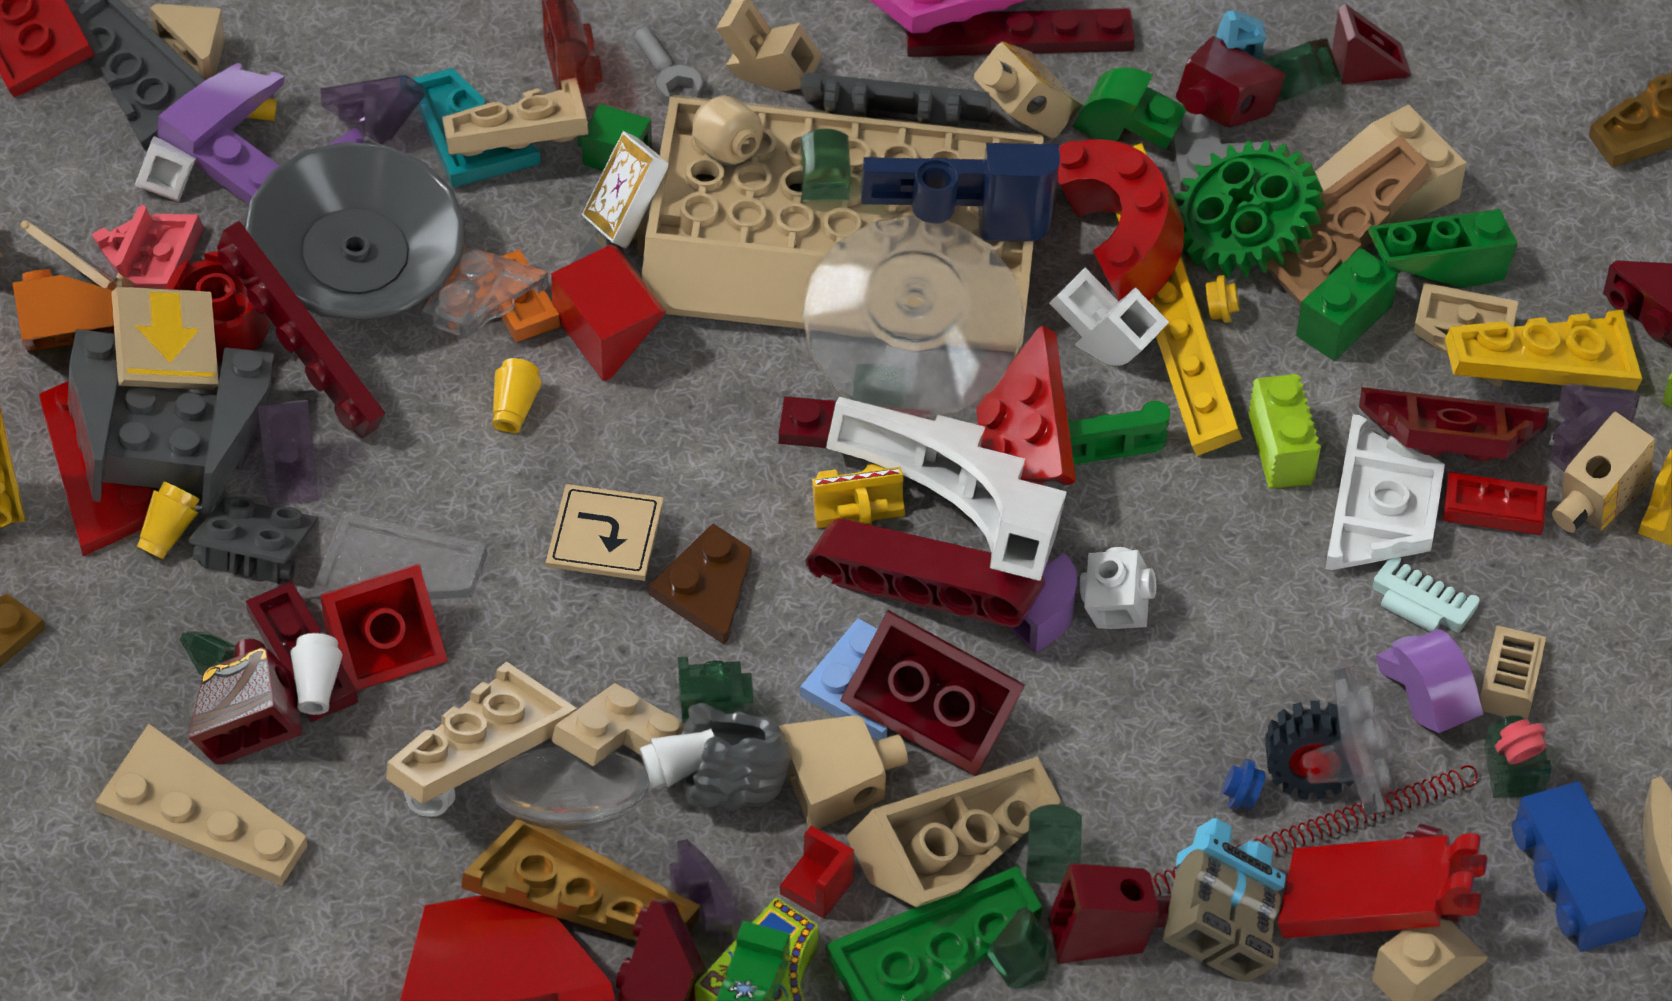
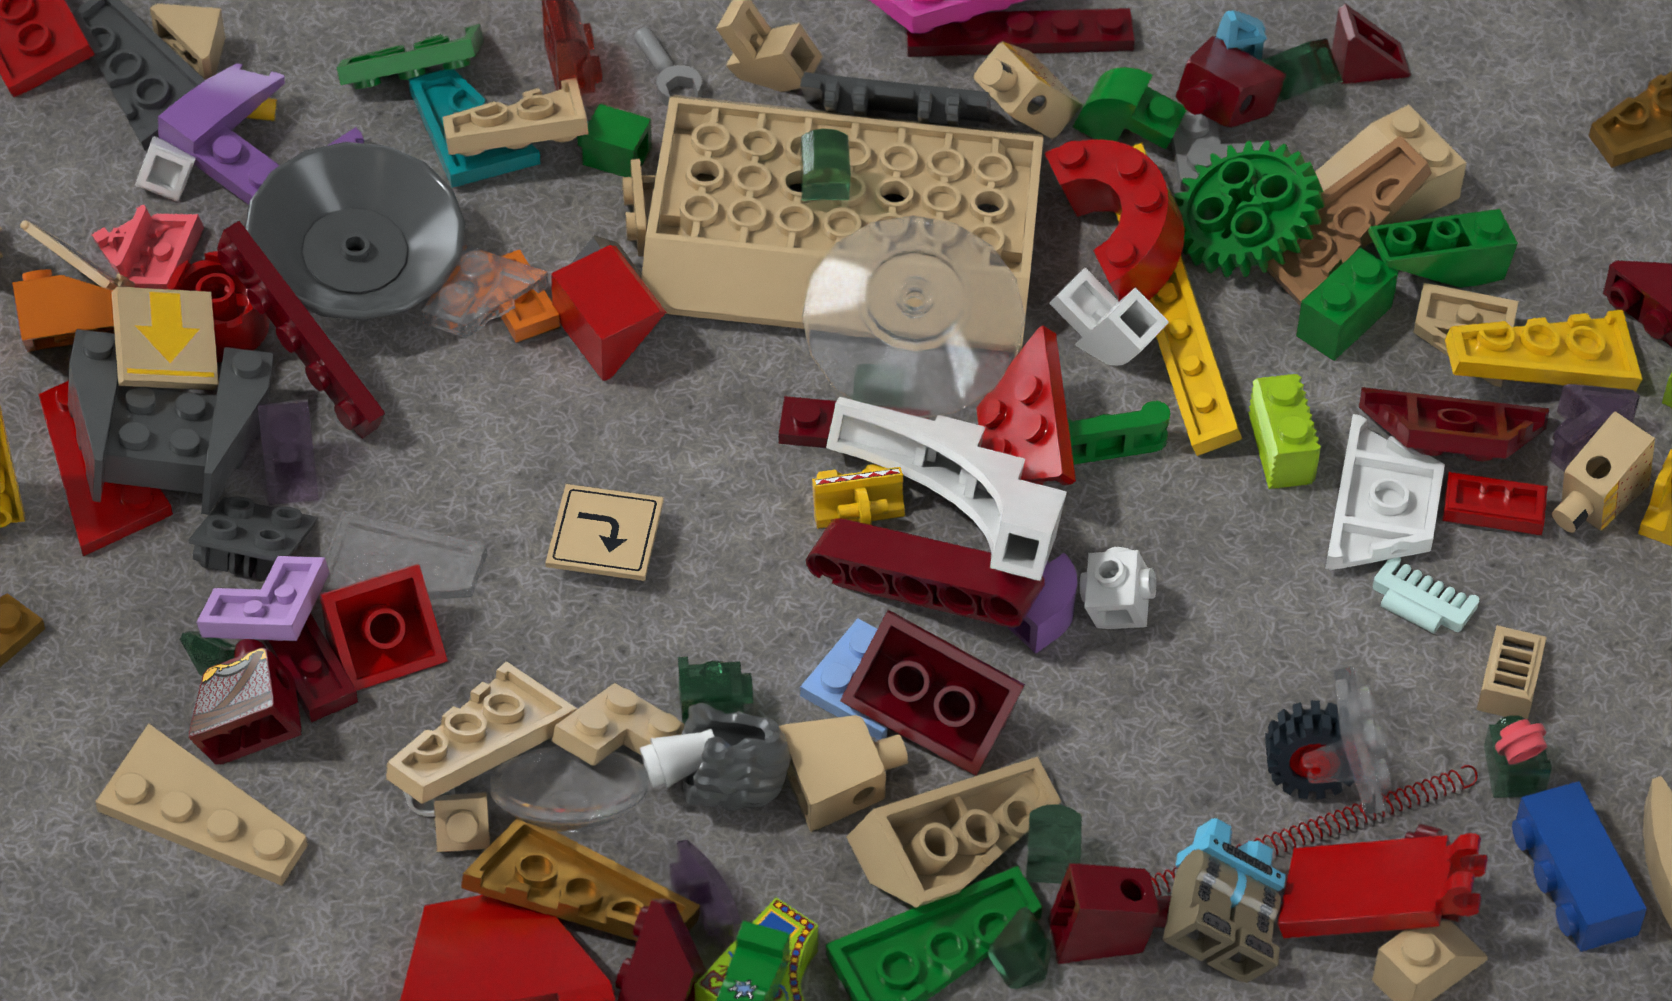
yellow cone [136,481,200,560] -> none
white cone [291,633,343,715] -> none
clear purple slope [321,75,425,145] -> none
yellow cone [492,358,542,434] -> none
white tile [582,131,669,248] -> none
reddish brown wing [649,523,752,644] -> none
tan head [692,95,763,166] -> none
red panel [780,826,854,919] -> none
dark blue plate [860,143,1060,241] -> none
yellow plate [1206,275,1240,323] -> none
blue plate [1222,759,1266,810] -> none
medium lavender brick [1376,629,1483,733] -> none
none -> lavender plate [197,556,330,641]
none -> green wing [336,24,484,89]
none -> tan plate [434,792,490,852]

